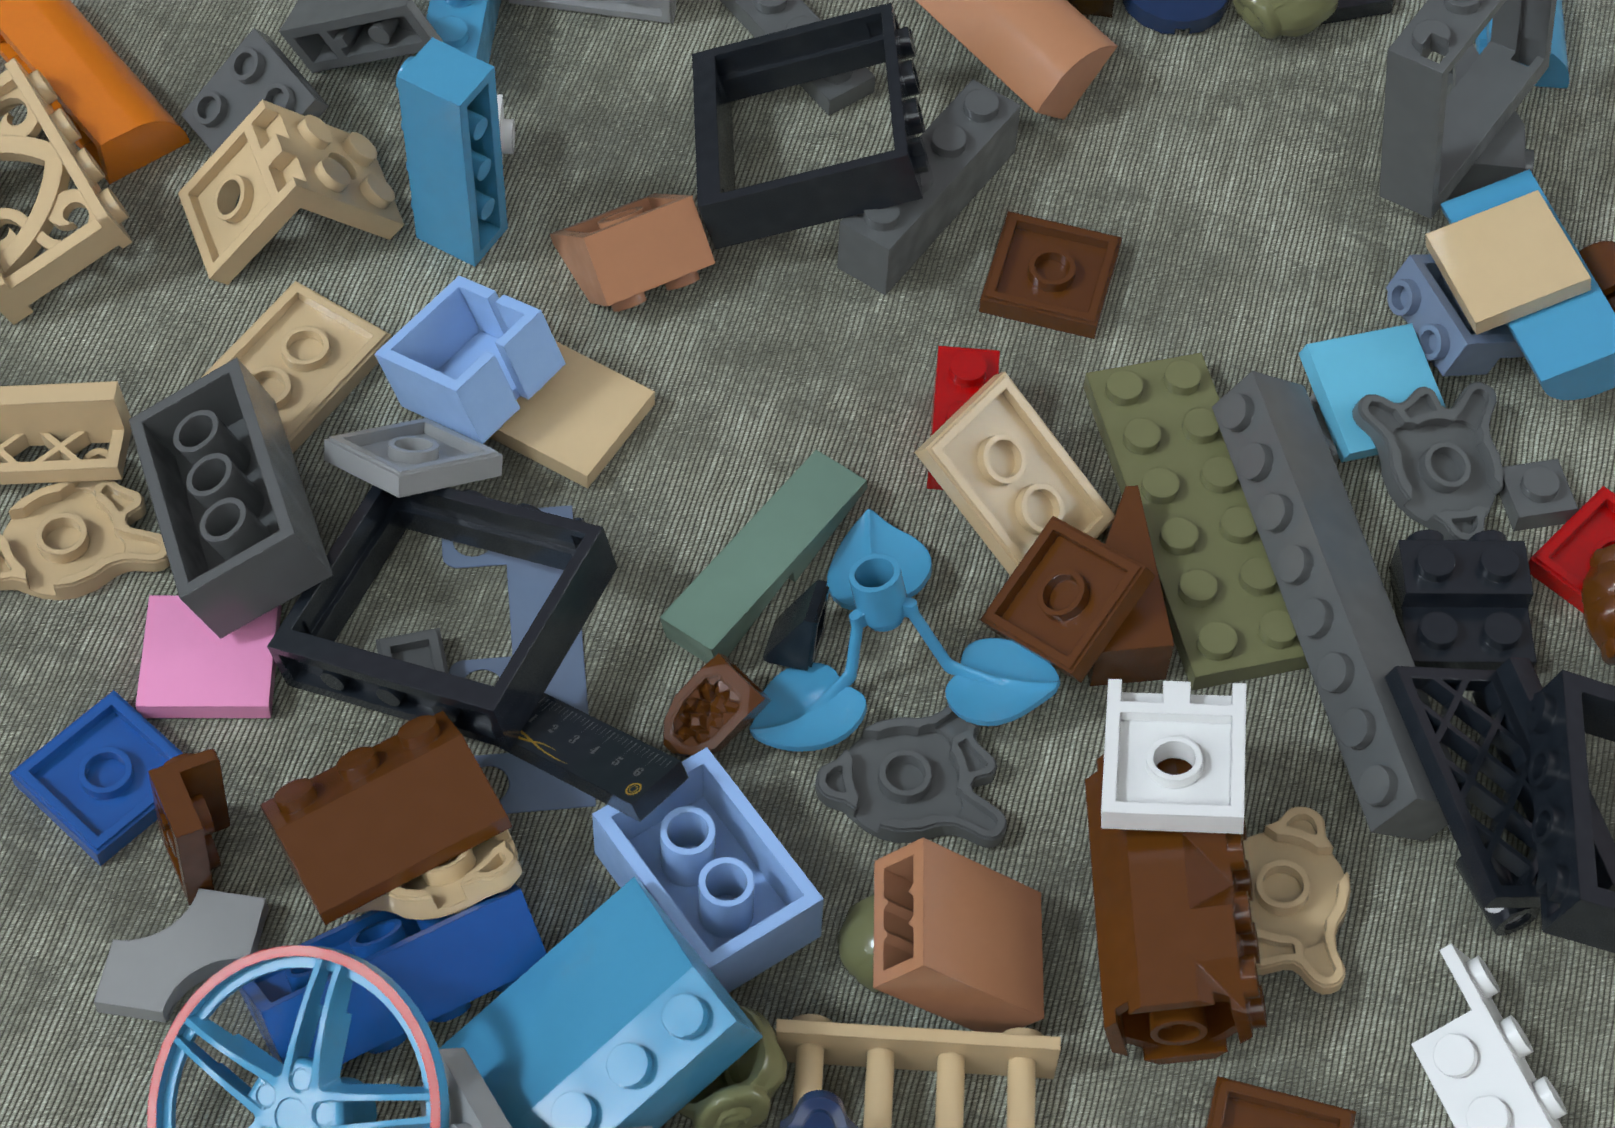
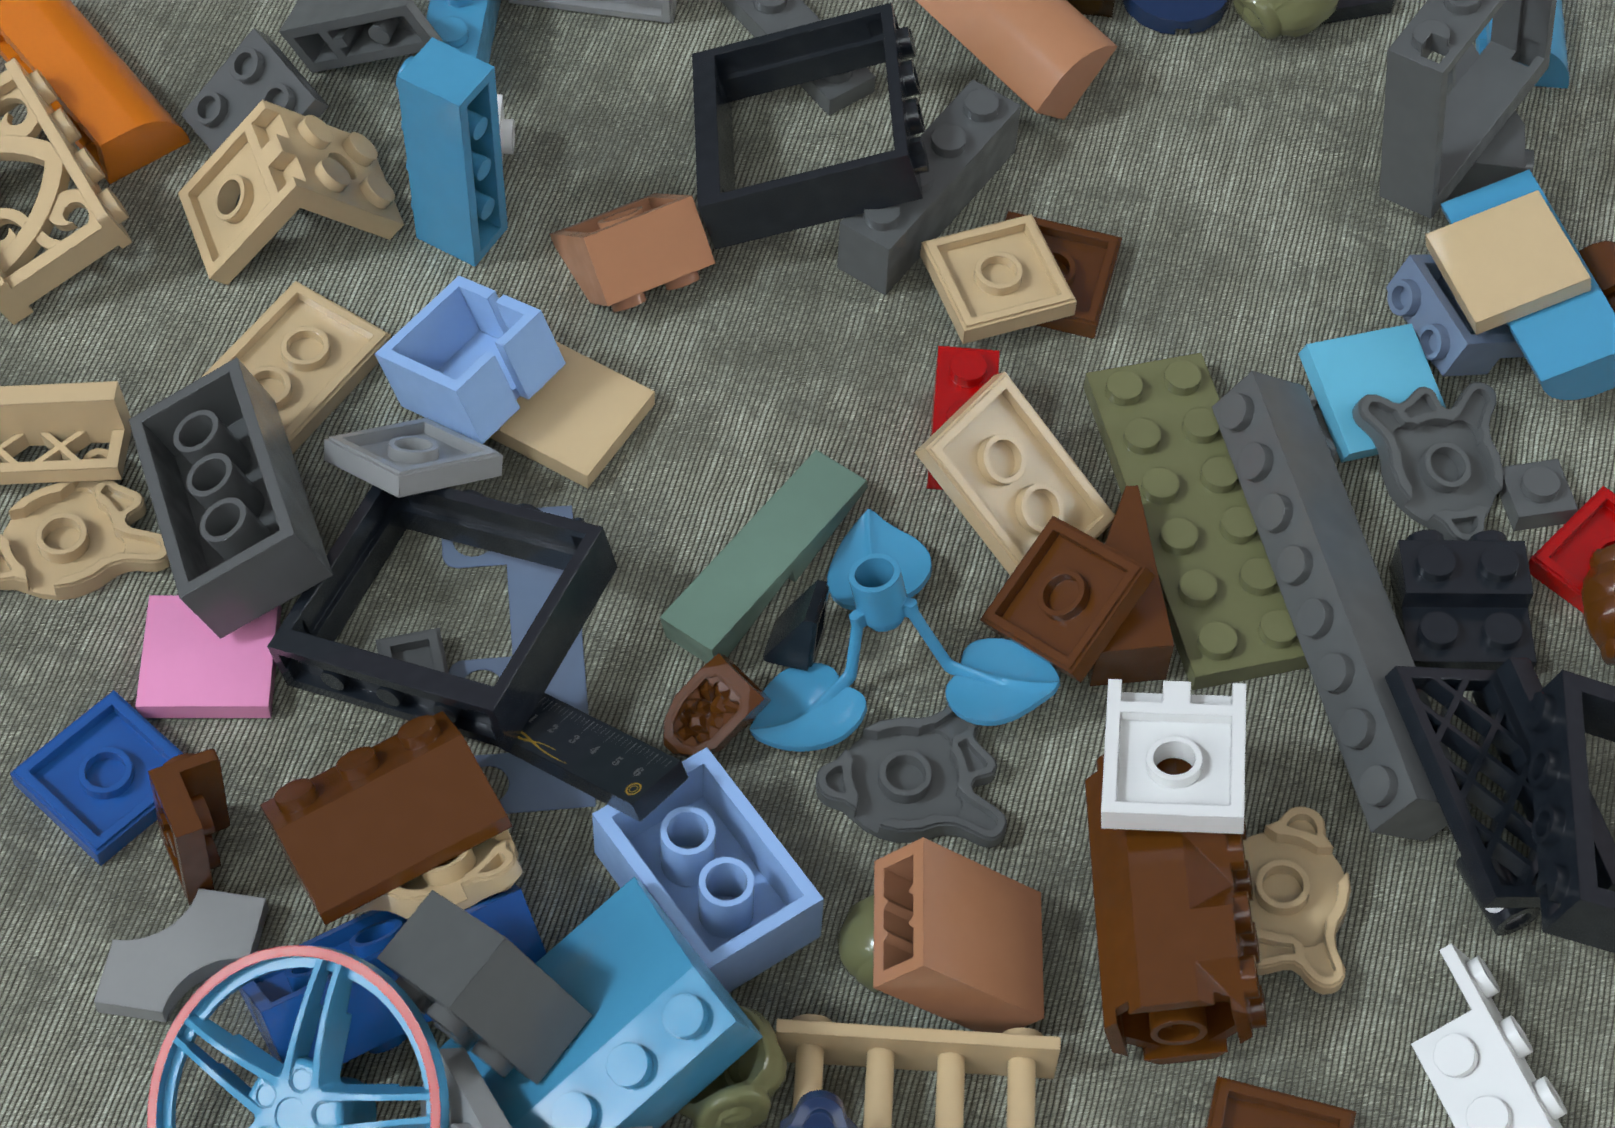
none -> dark grey brick [377,890,592,1085]
none -> tan tile [920,214,1077,344]

